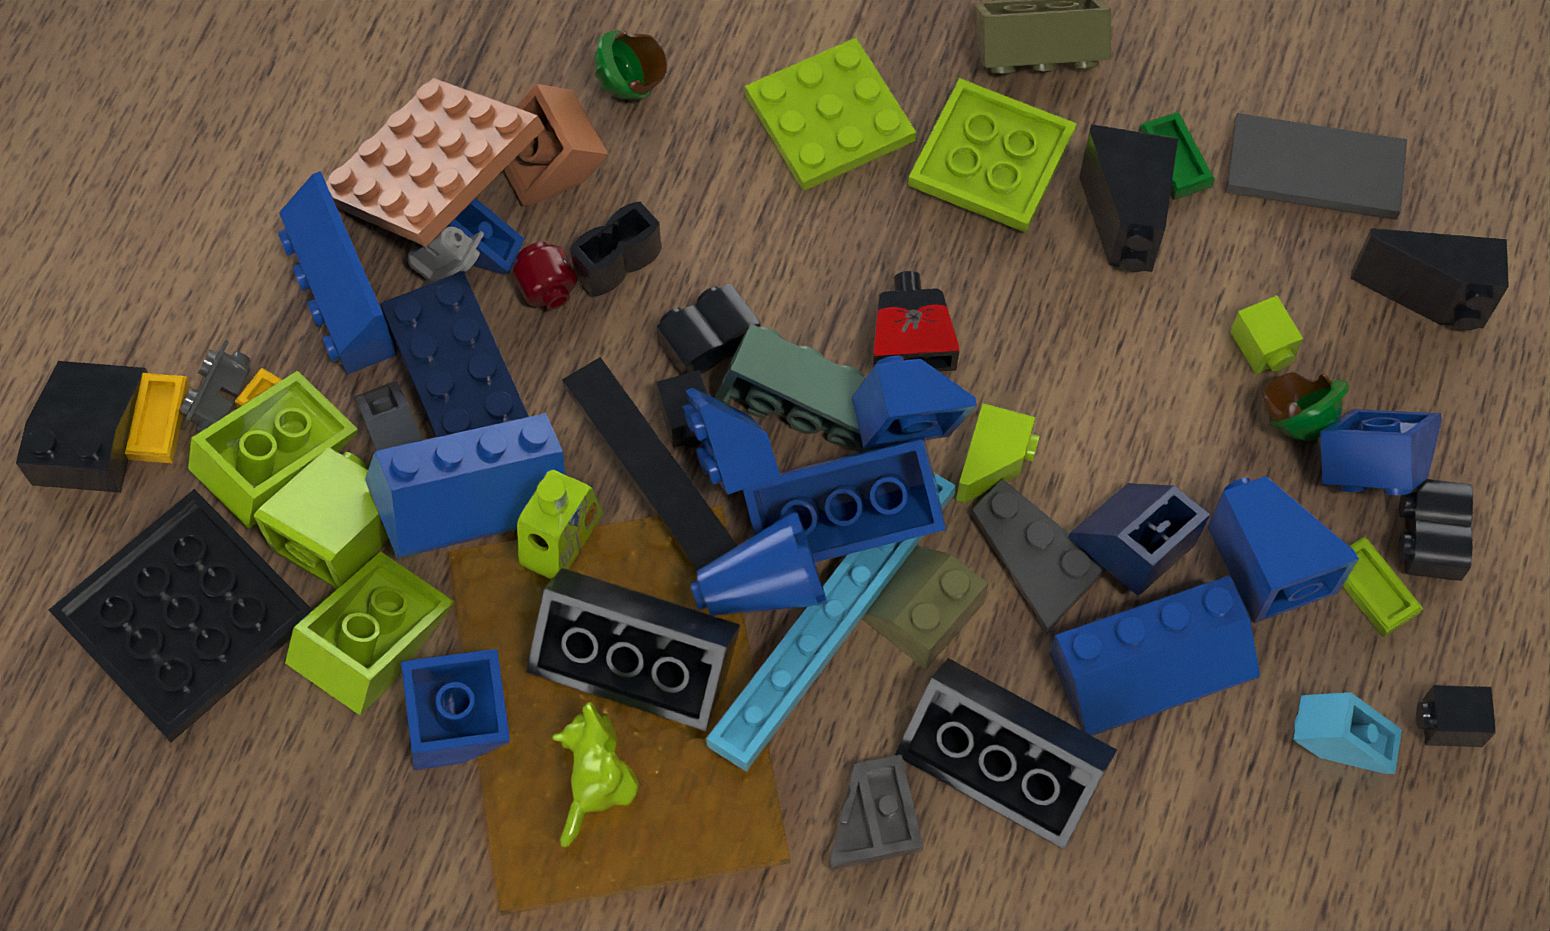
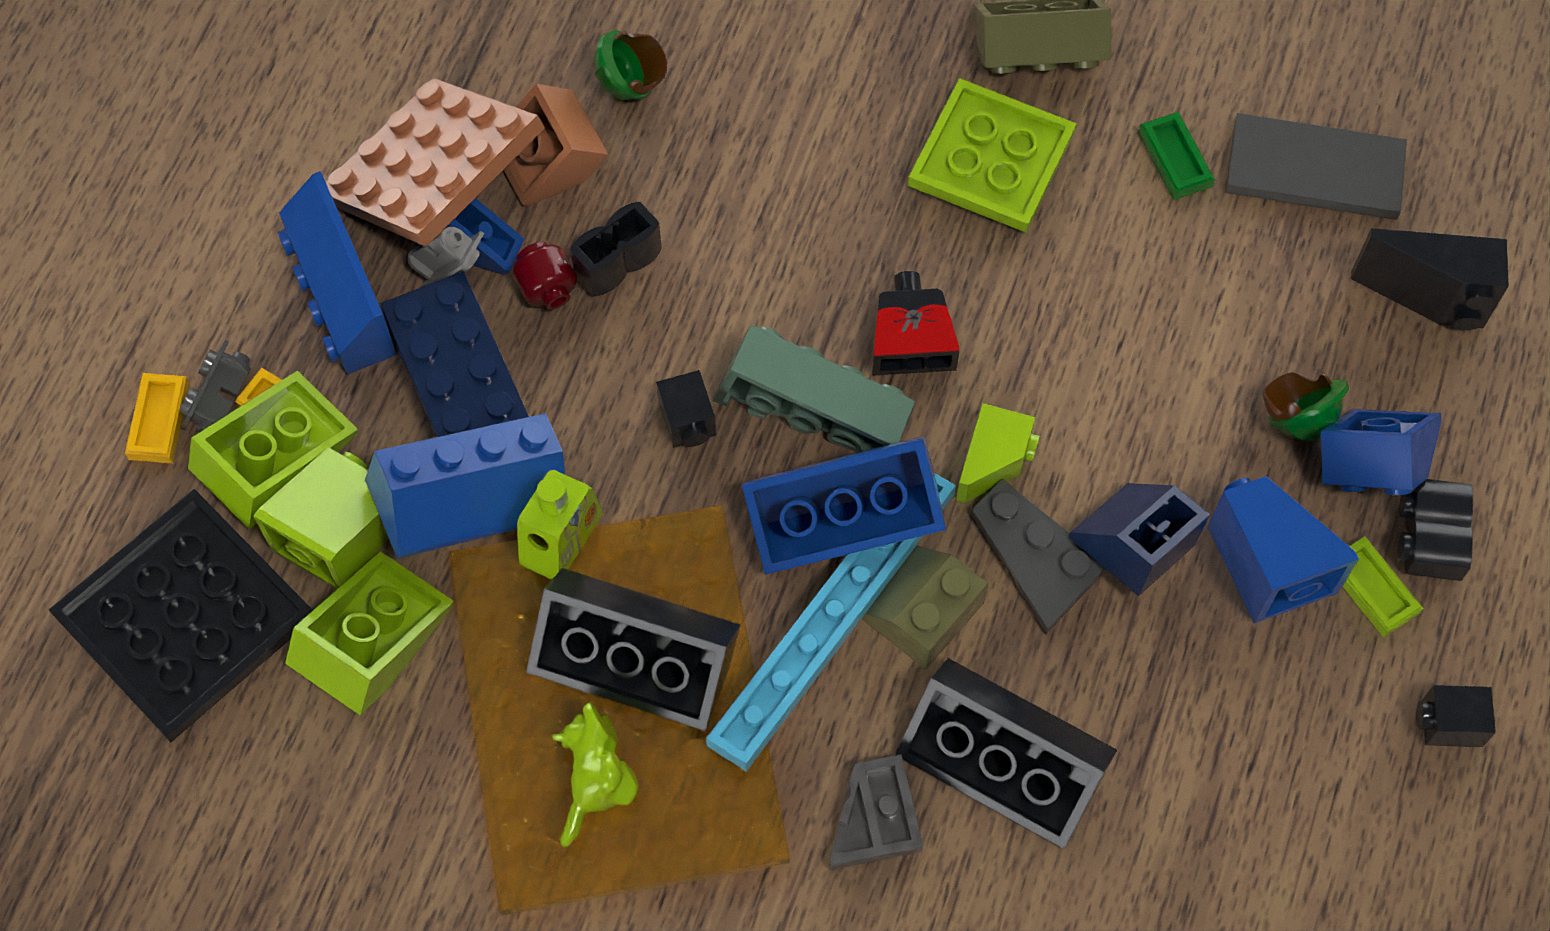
black slope [16,361,148,493] -> none
dark grey slope [355,380,422,451] -> none
blue slope [401,649,510,770] -> none
black tile [562,357,738,571] -> none
black brick [657,284,761,375] -> none
blue slope [682,388,780,495] -> none
blue cone [690,512,827,616] -> none
lime plate [745,37,916,191] -> none
blue slope [852,356,977,448] -> none
blue slope [1049,575,1260,736] -> none
black slope [1079,124,1178,272] -> none
lime brick [1230,295,1303,375] -> none
medium azure slope [1293,692,1402,774] -> none

